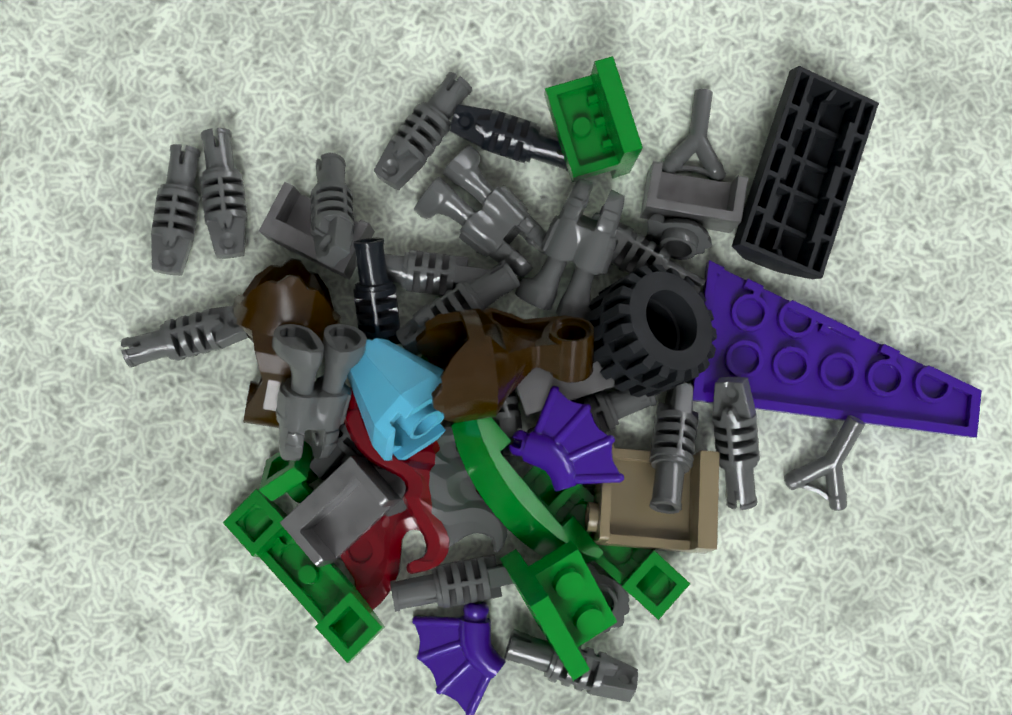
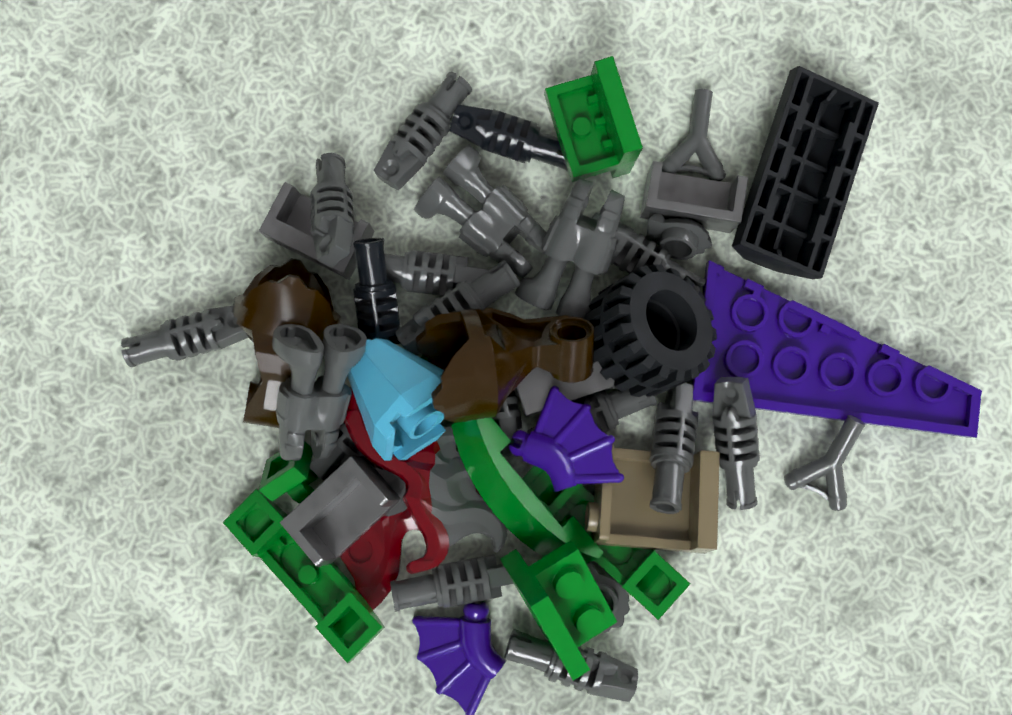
dark grey hinge [151,144,201,276] -> none
dark grey hinge [200,128,248,259] -> none

